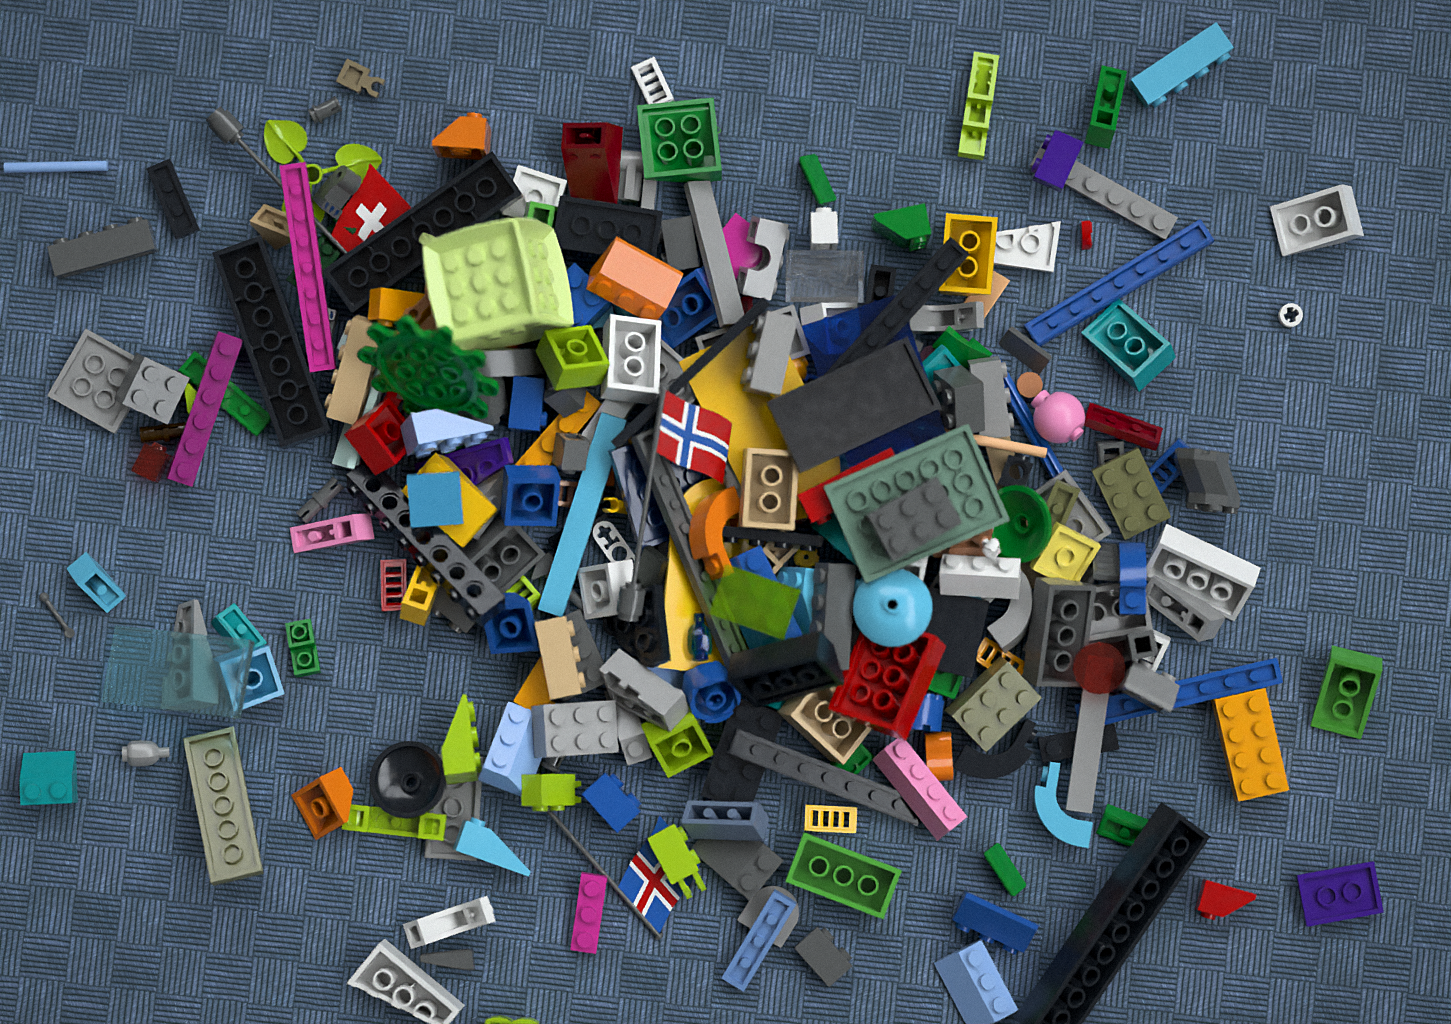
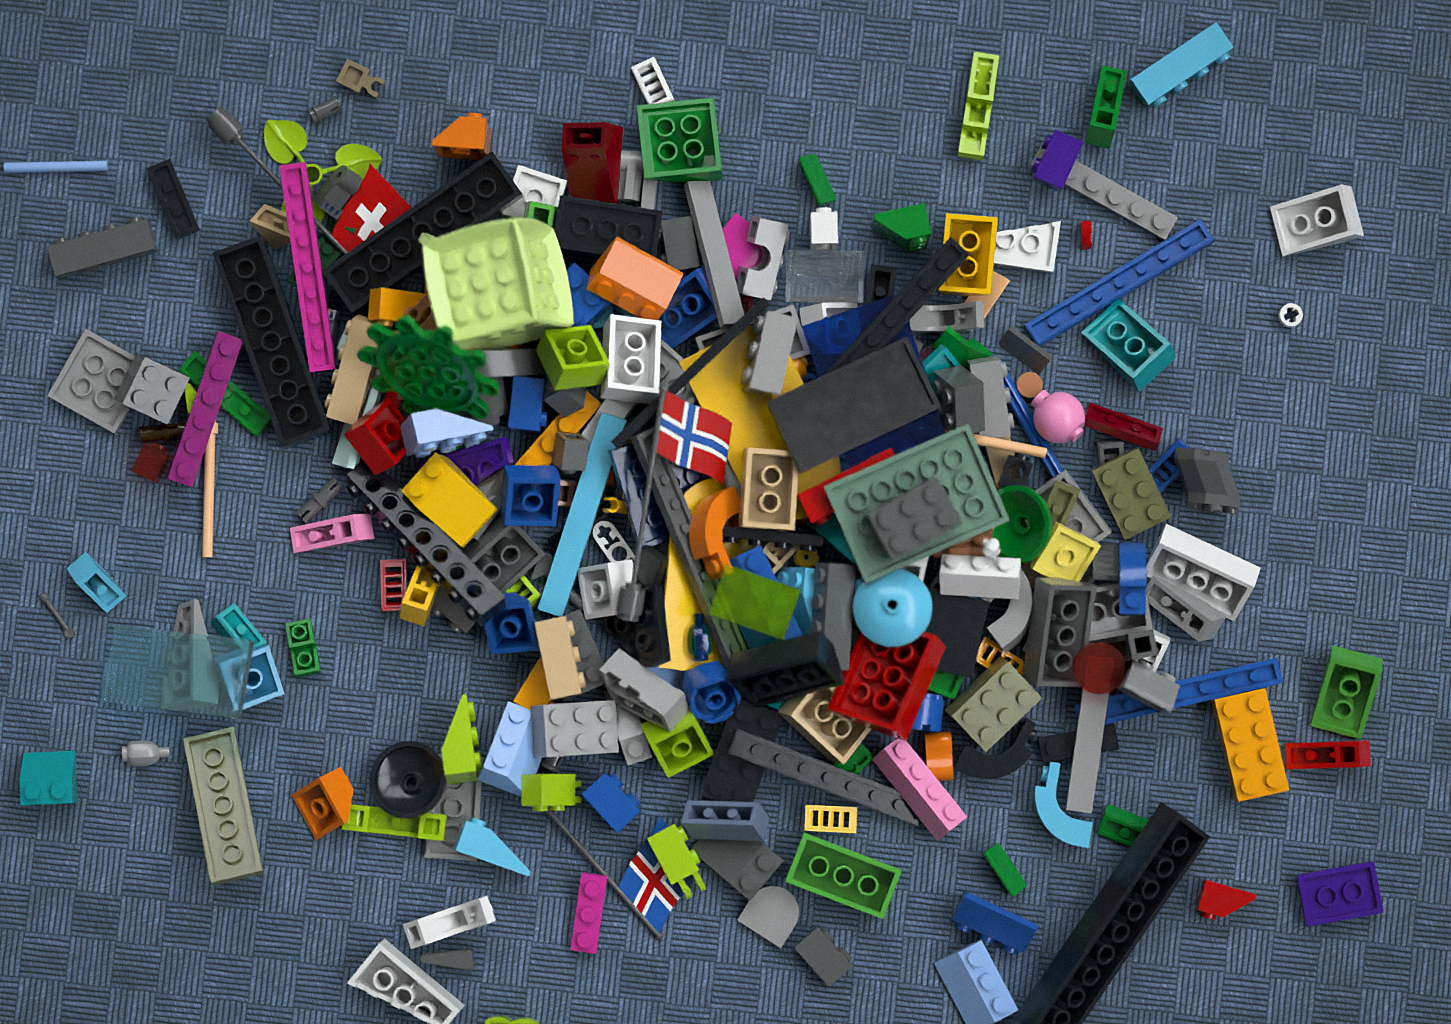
dark azure tile [407,471,464,527] -> none
medium blue plate [722,889,797,992] -> none
none -> light nougat bar [202,420,218,557]
none -> red slope [1285,740,1371,769]

